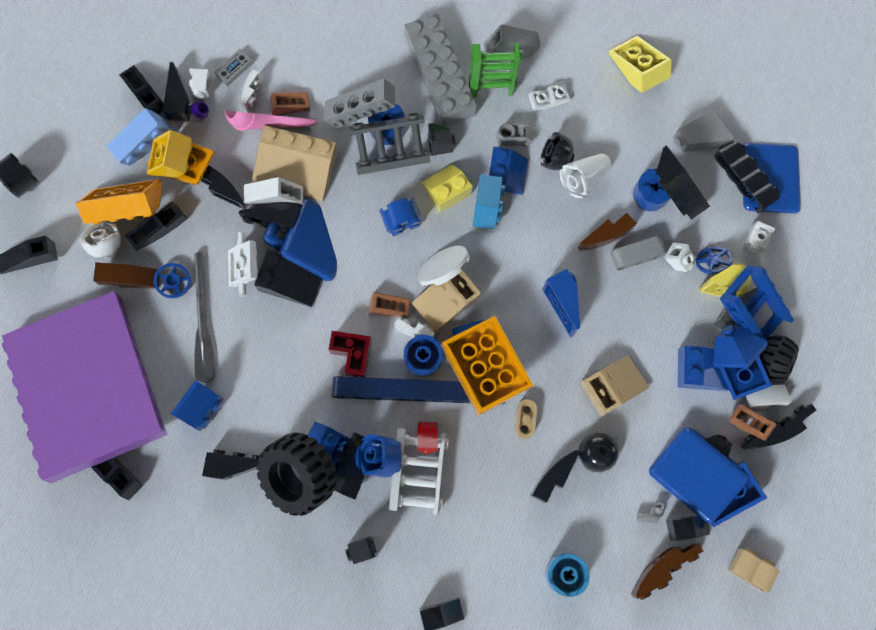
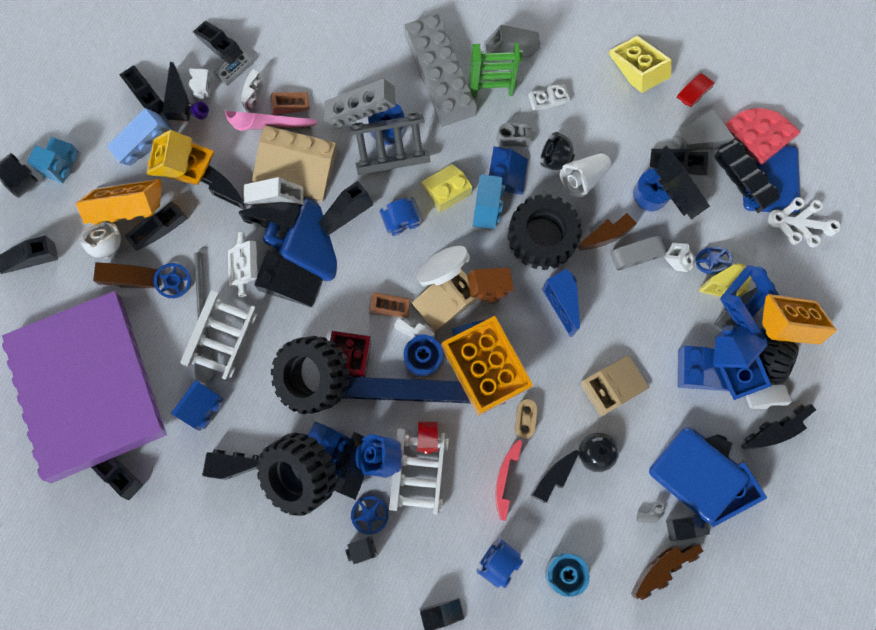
black slope [428,123,456,156] -> none
tan brick [728,548,780,593] -> none
nougat slope [730,403,776,441] -> none
white brick [743,221,775,253] -> none
none -> dark azure brick [27,137,79,184]
none -> white fence [180,290,257,381]
none -> black slope [193,20,243,64]
none -> black tyre [271,336,350,414]
none -> black slope [319,181,373,236]
none -> blue wheel [351,496,389,535]
none -> dark orange brick [467,268,514,304]
none -> blue brick [476,538,523,588]
none -> coral slope [495,440,522,521]
none -> black tyre [508,194,582,270]
none -> black slope [650,149,709,175]
none -> red slope [676,73,715,108]
none -> coral plate [725,108,800,165]
none -> light orange slope [762,294,838,345]
none -> white plant [768,197,841,247]

